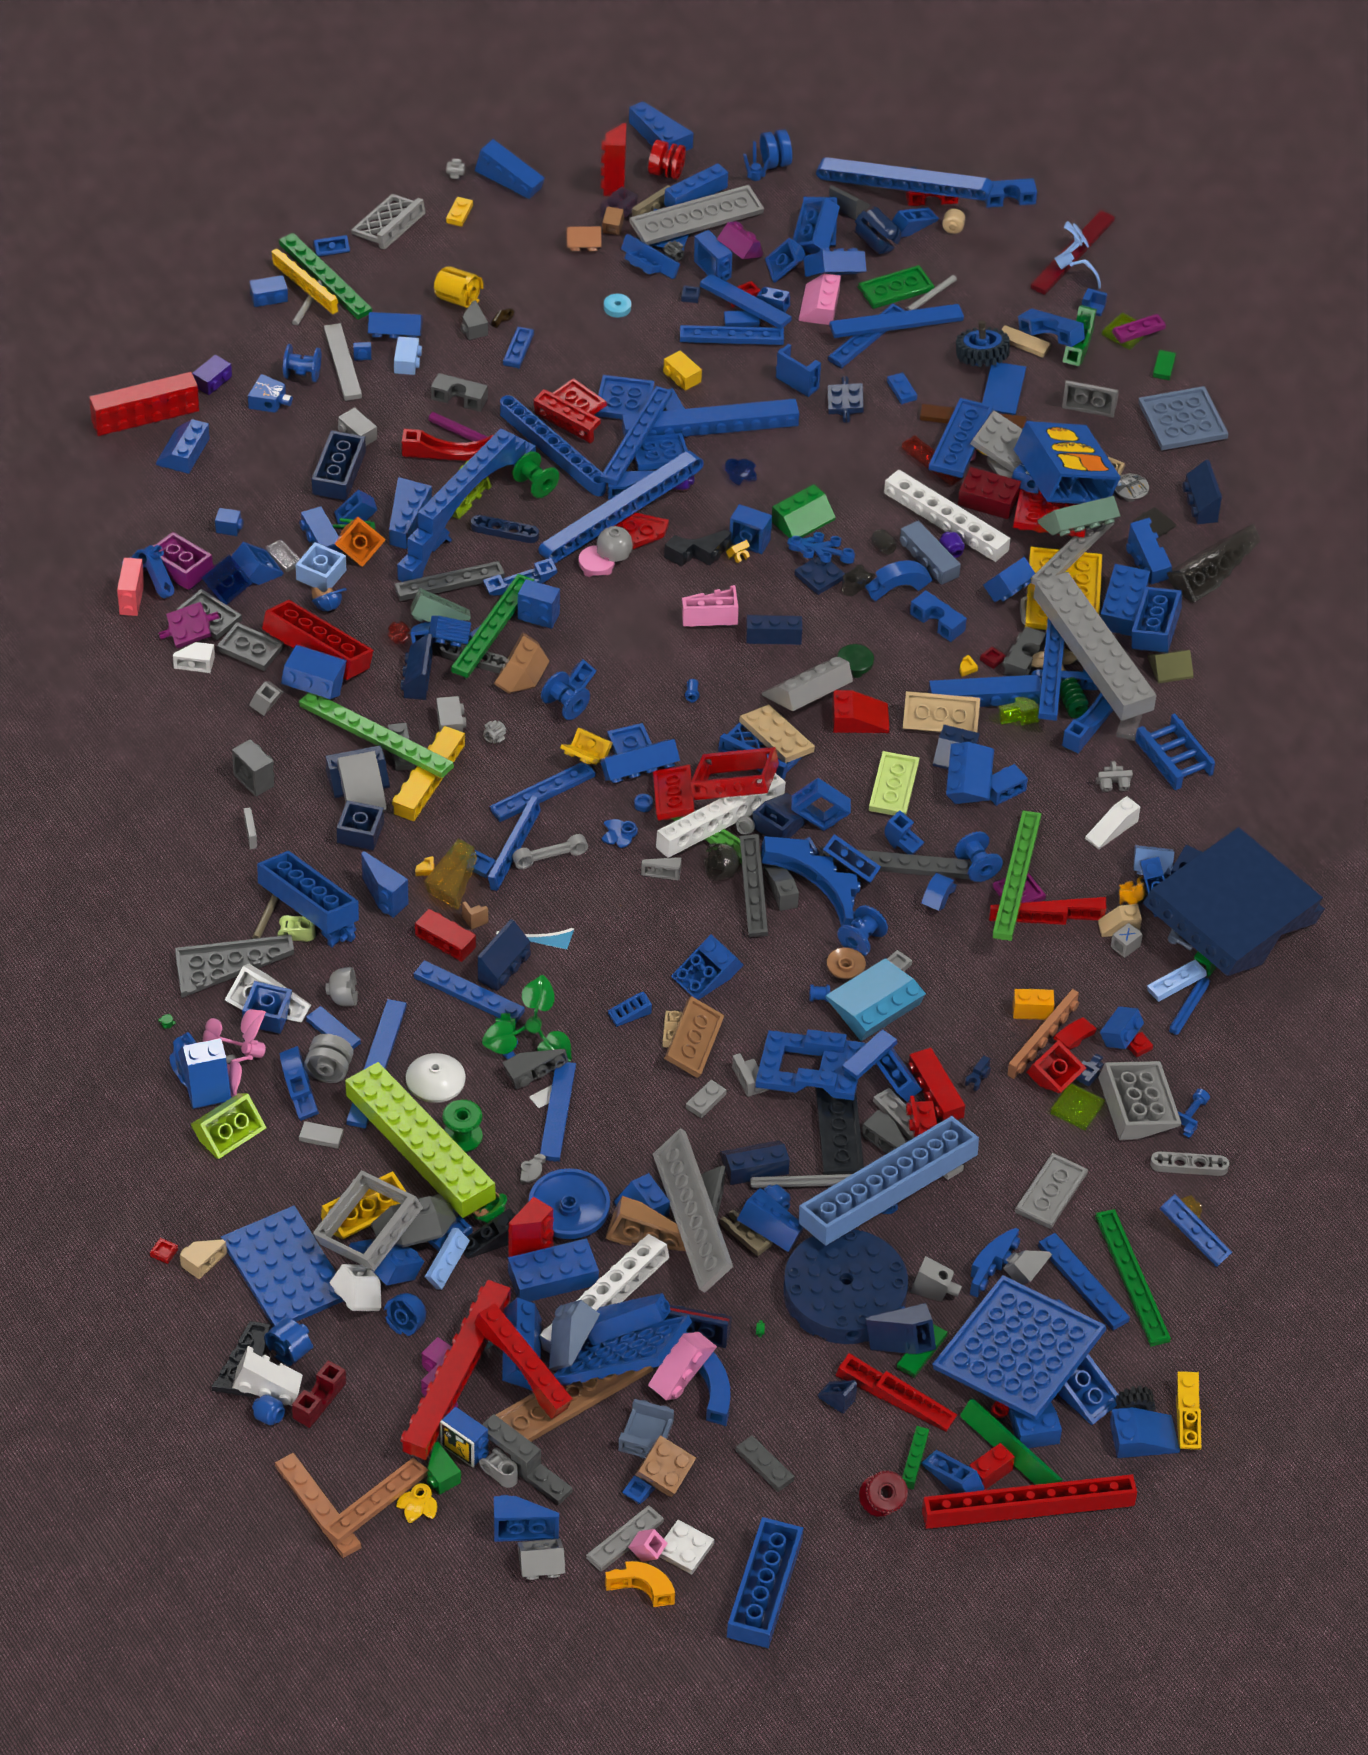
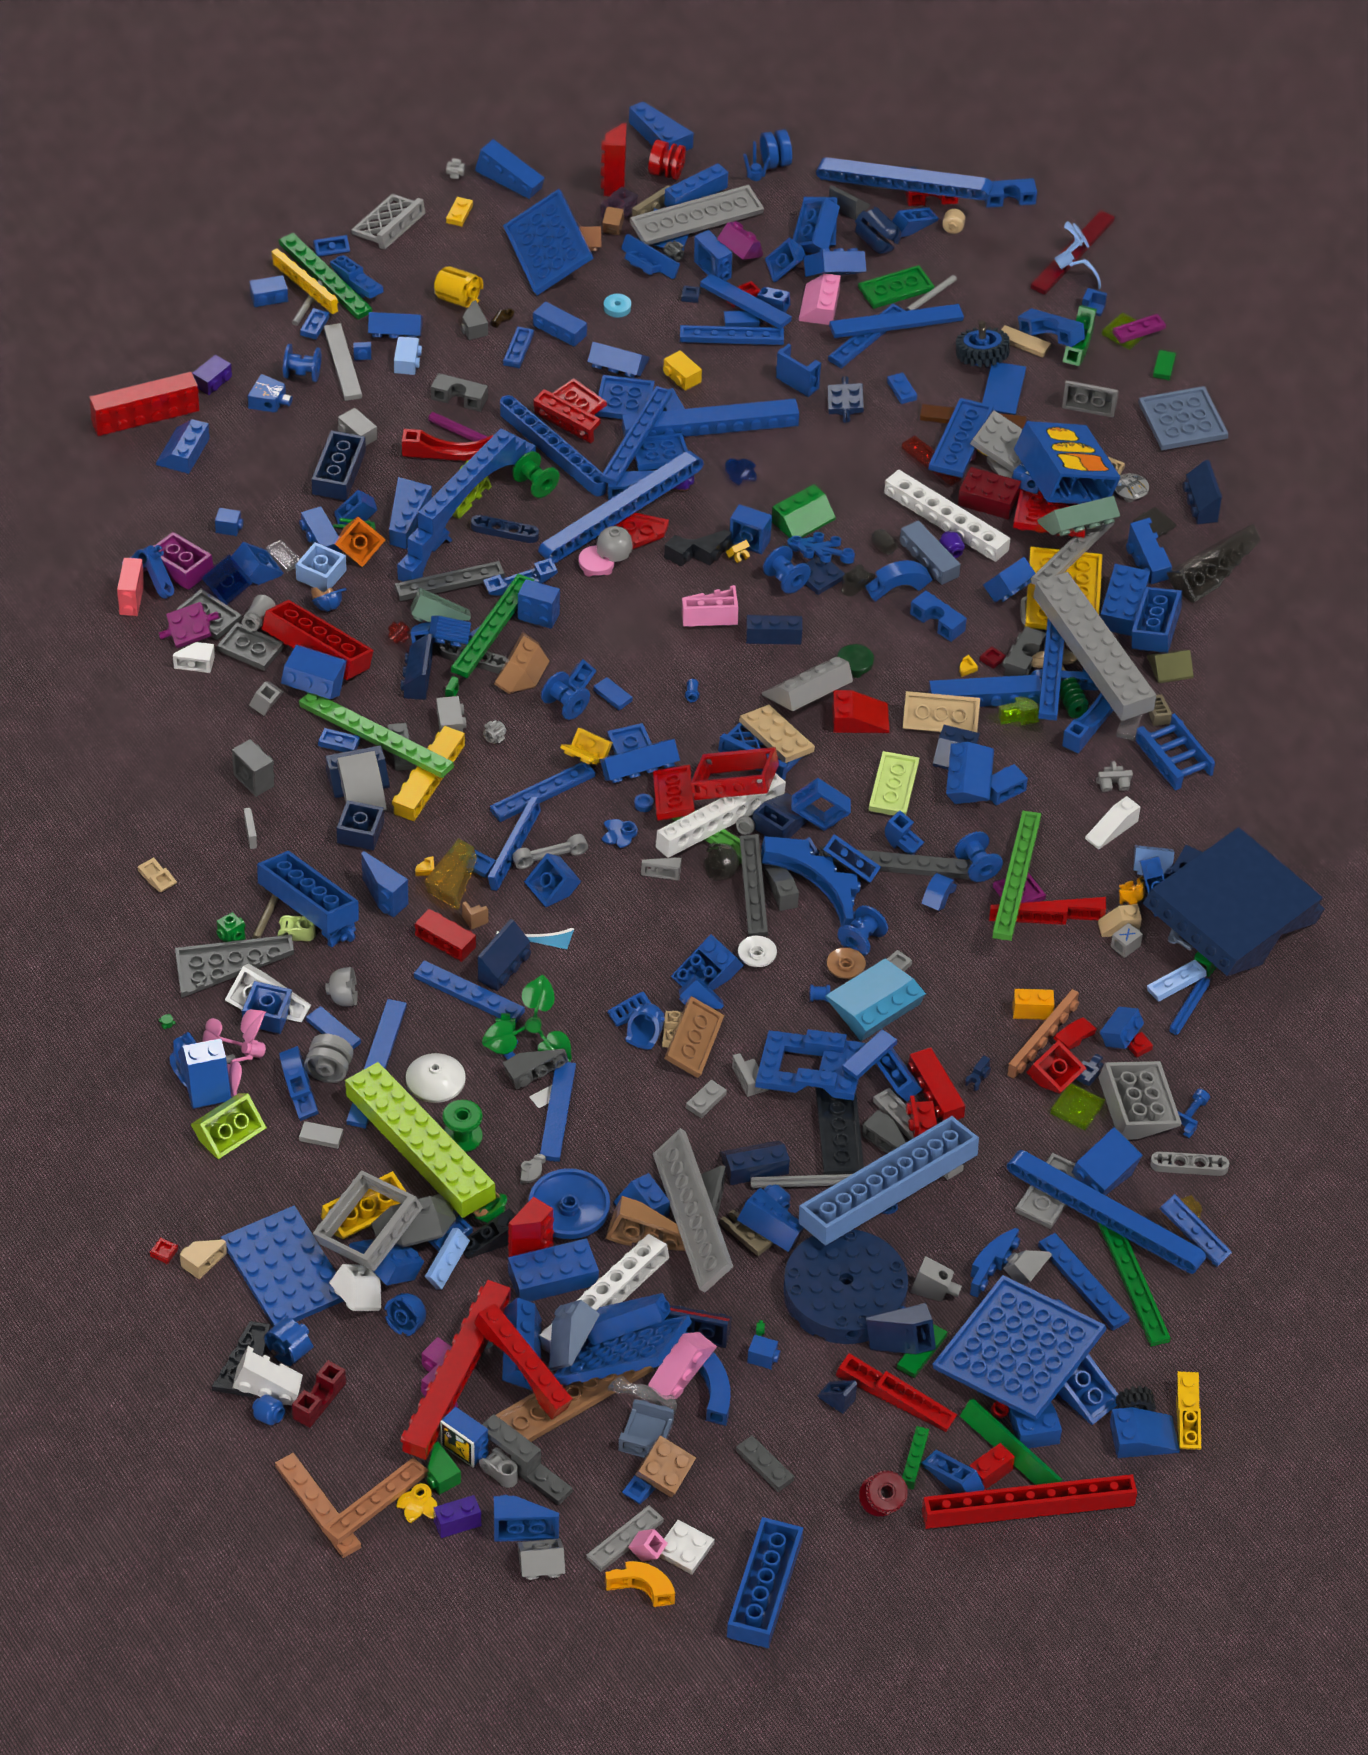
none -> tan slope [138,857,177,892]
none -> green brick [216,912,246,942]
none -> light grey plant [242,595,276,632]
none -> blue plate [300,308,329,340]
none -> blue plate [318,728,360,752]
none -> blue slope [330,255,384,299]
none -> dark purple brick [434,1495,481,1538]
none -> green tile [445,676,459,697]
none -> blue plate [503,189,594,295]
none -> blue slope [524,853,581,907]
none -> blue brick [533,301,587,347]
none -> slope [587,342,650,378]
none -> blue tile [593,677,633,710]
none -> clear piece [607,1376,677,1415]
none -> blue helmet [625,1004,665,1049]
none -> blue slope [679,974,724,1009]
none -> white dish [738,936,777,967]
none -> blue brick [747,1335,781,1369]
none -> blue hose [763,546,811,594]
none -> blue beam [1007,1150,1206,1274]
none -> blue slope [1071,1127,1143,1196]
none -> dark tan slope [1148,694,1172,726]

